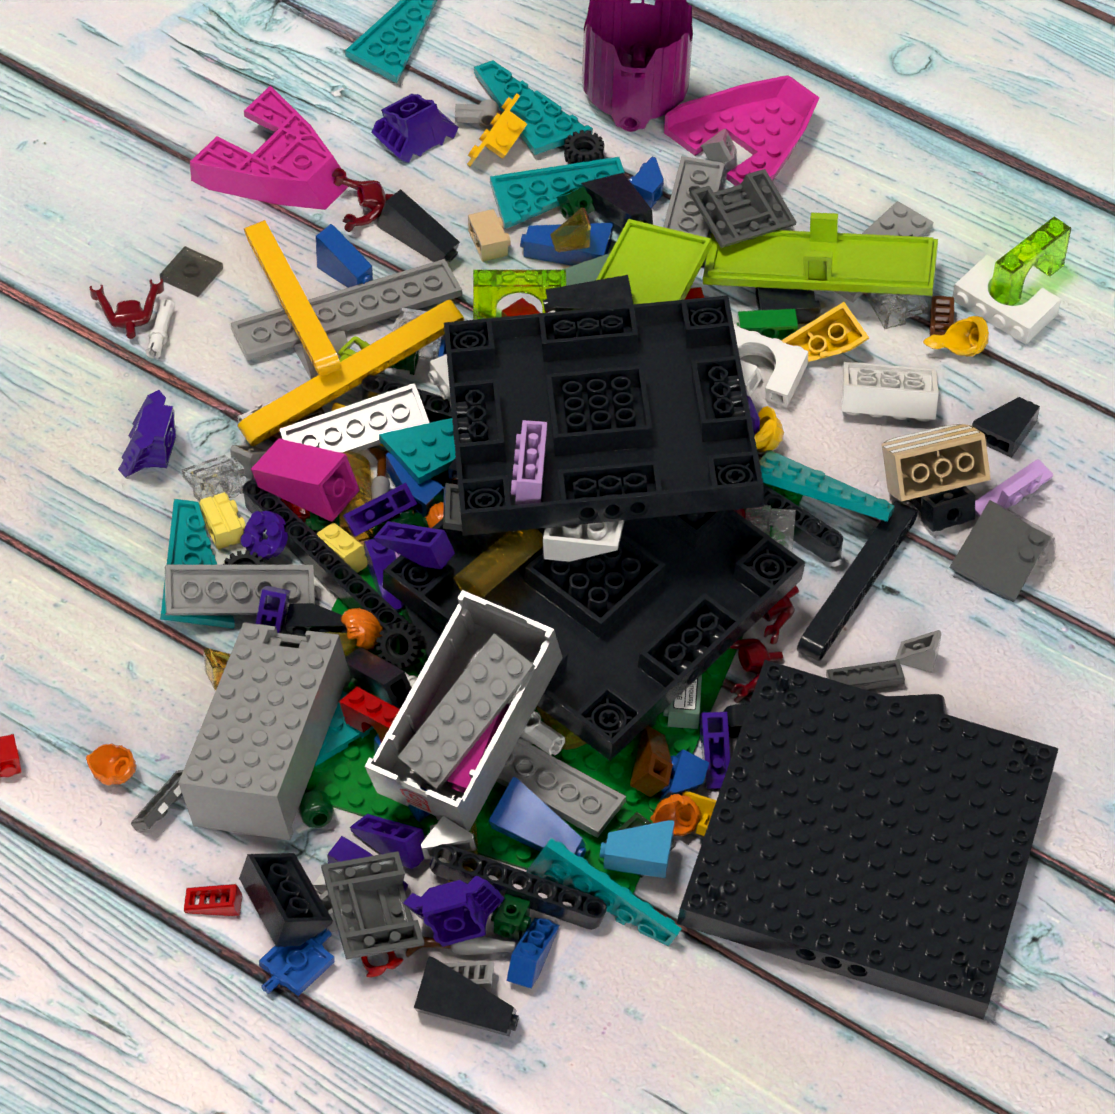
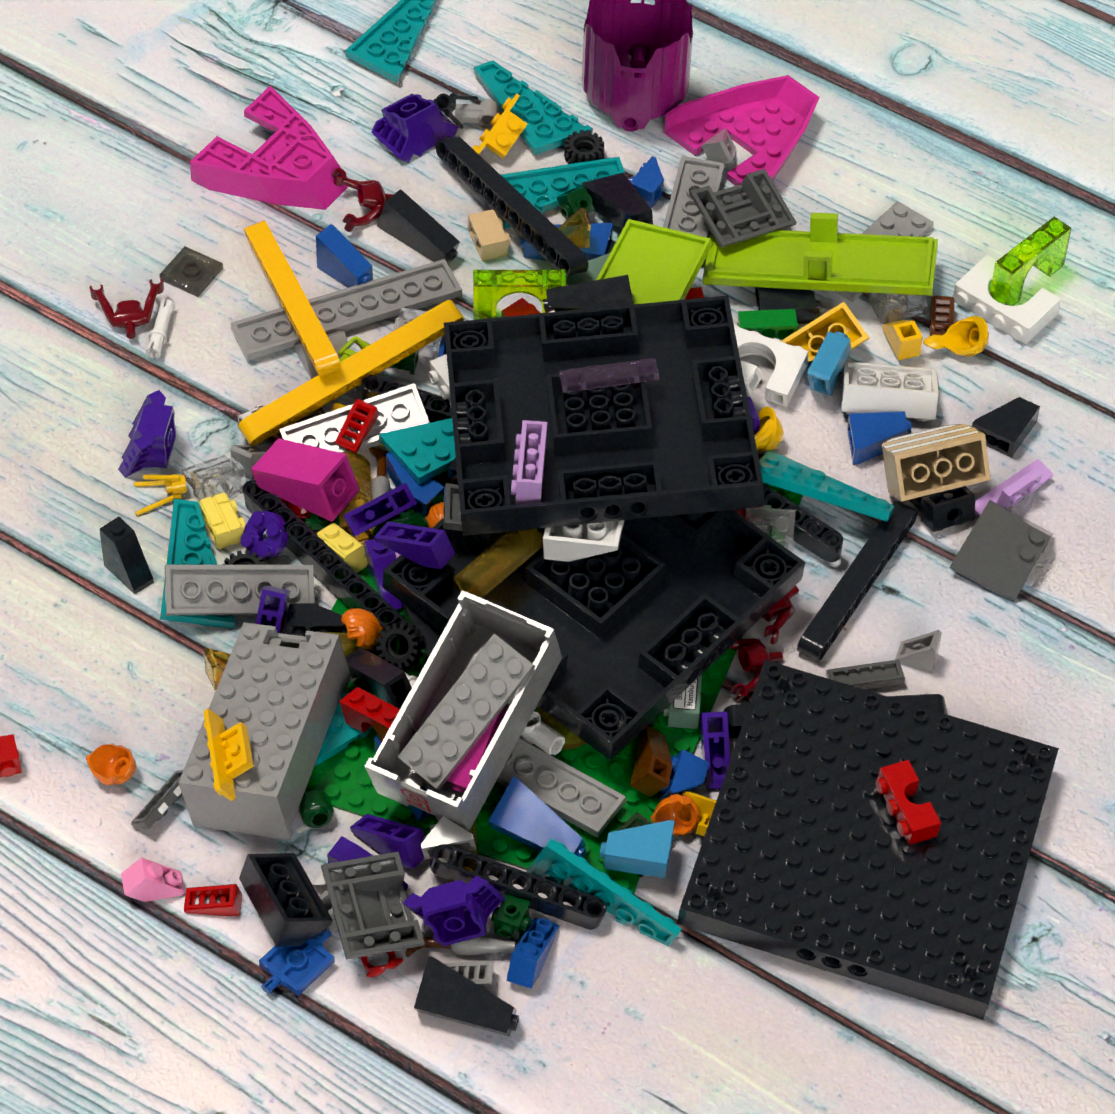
none -> black slope [99,516,154,594]
none -> bright pink slope [121,857,185,902]
none -> yellow plant [133,474,187,516]
none -> yellow bracket [203,708,254,801]
none -> red slope [335,399,379,454]
none -> black plant [433,93,478,129]
none -> black beam [436,136,589,277]
none -> clear purple plate [559,358,659,393]
none -> dark azure slope [807,331,852,396]
none -> blue slope [847,411,911,465]
none -> red arch [876,760,941,845]
none -> yellow slope [882,320,923,361]

